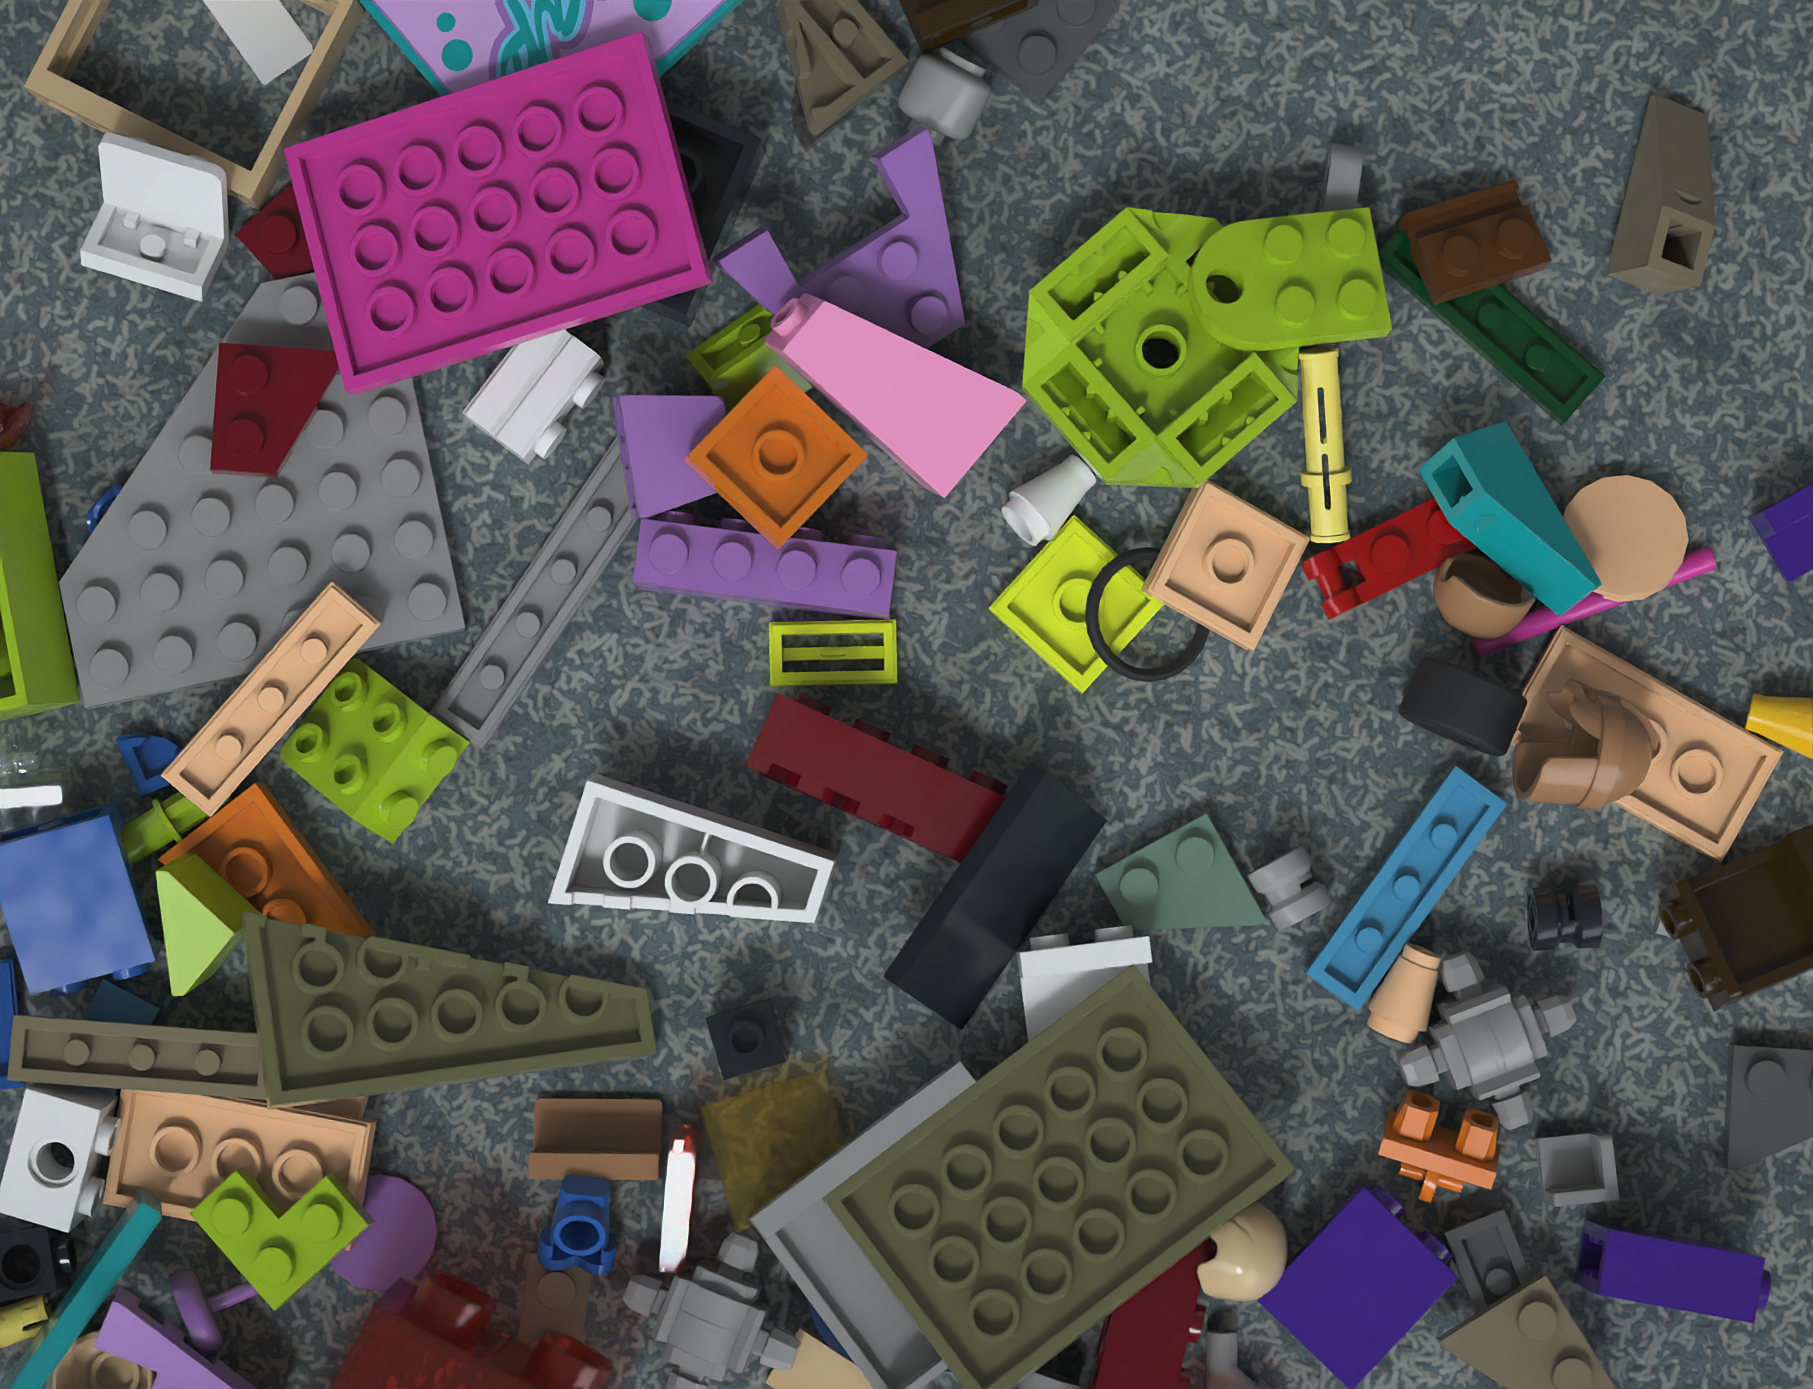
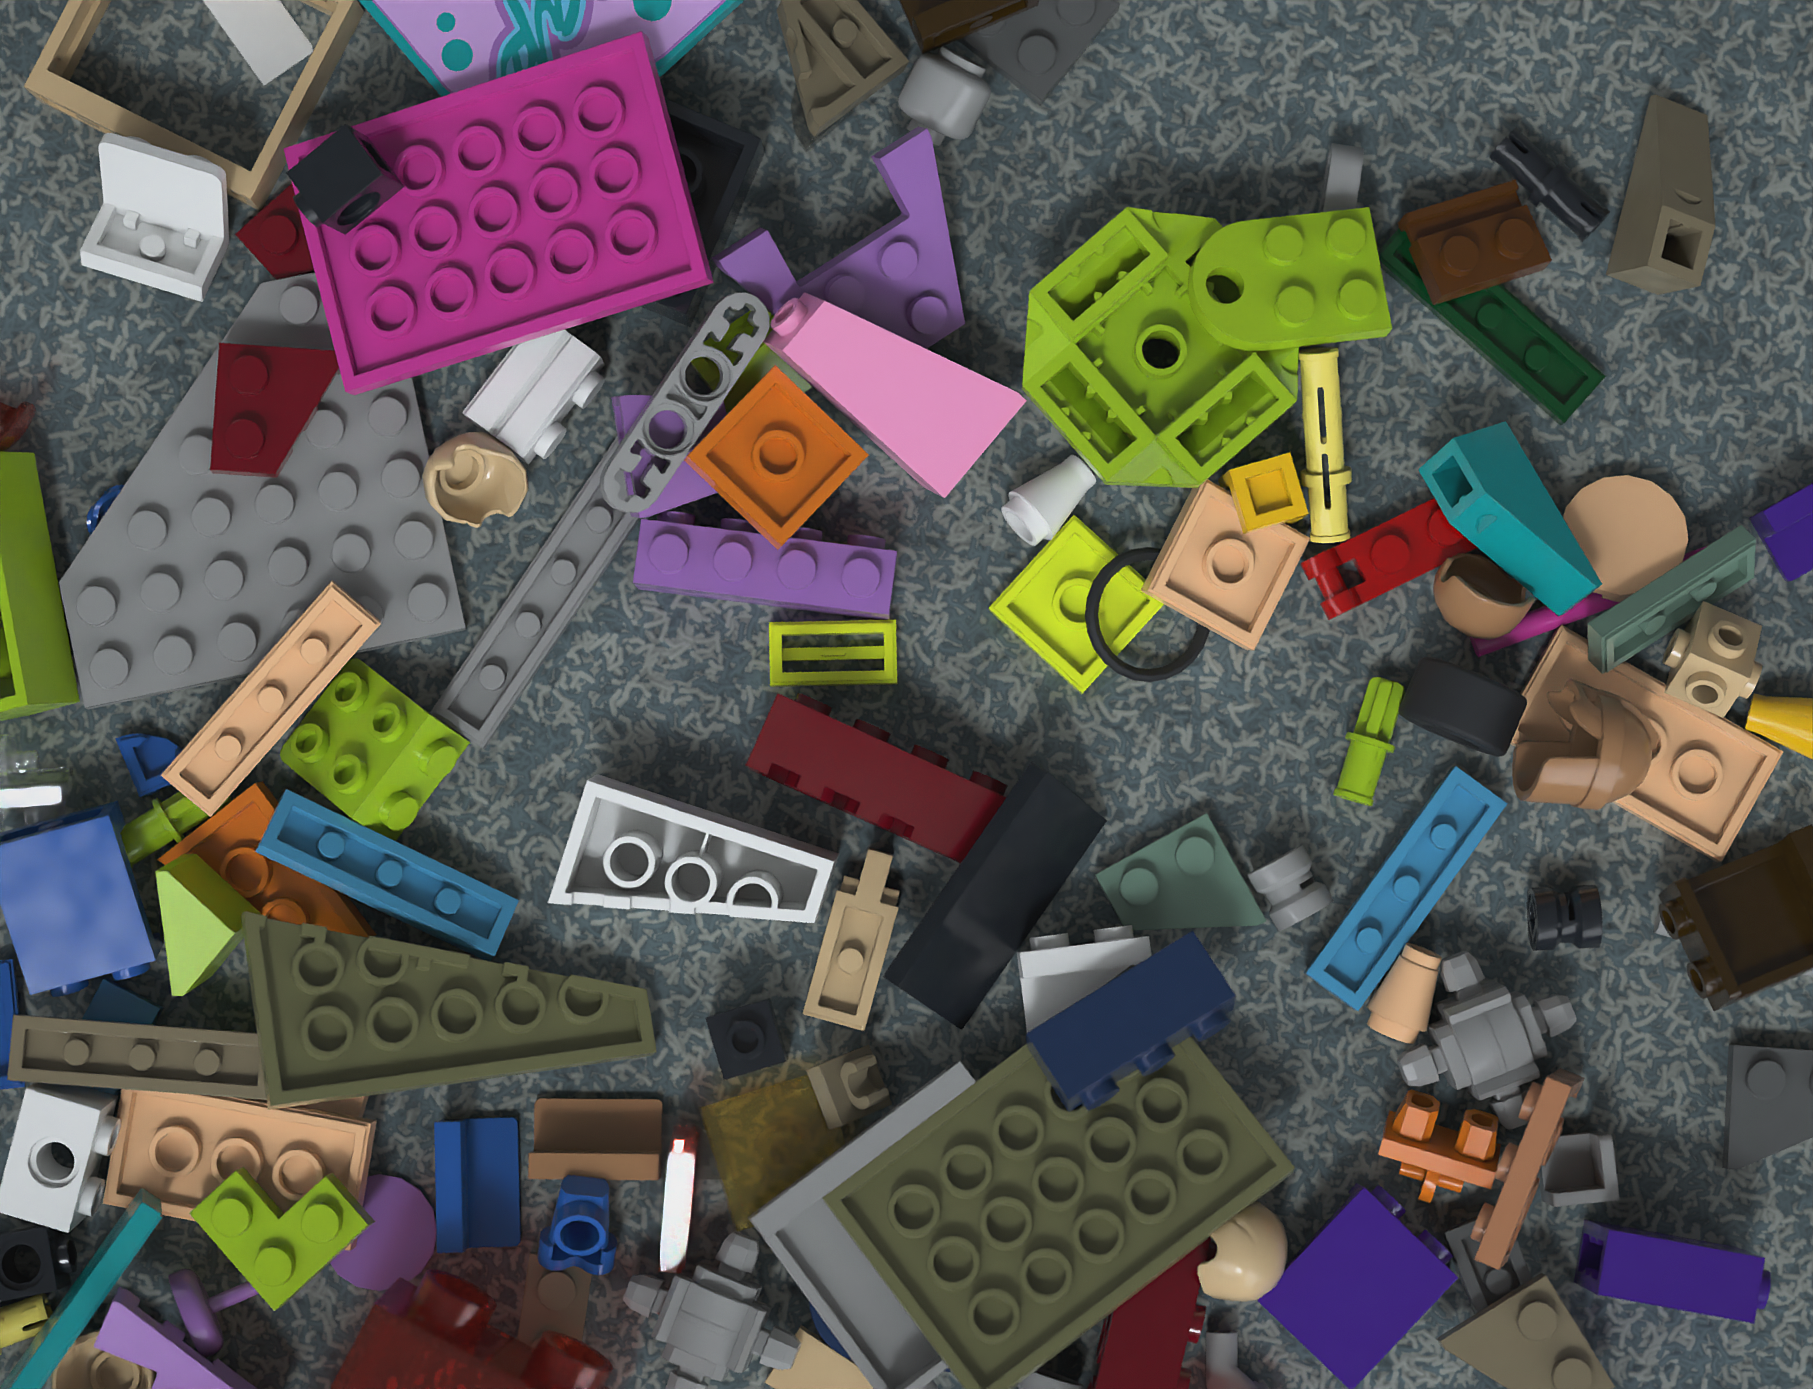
none -> dark azure plate [255,789,519,961]
none -> black brick [286,124,404,235]
none -> tan hair [422,432,528,528]
none -> blue panel [434,1117,521,1253]
none -> light grey beam [600,293,770,512]
none -> tan hinge [803,848,900,1031]
none -> dark tan tile [806,1045,892,1130]
none -> dark blue brick [1026,930,1236,1112]
none -> yellow panel [1218,452,1309,534]
none -> lime axle [1333,677,1405,807]
none -> nougat wing [1470,1068,1585,1270]
none -> black pin [1489,127,1610,242]
none -> sand green tile [1587,525,1756,674]
none -> tan brick [1662,601,1762,718]

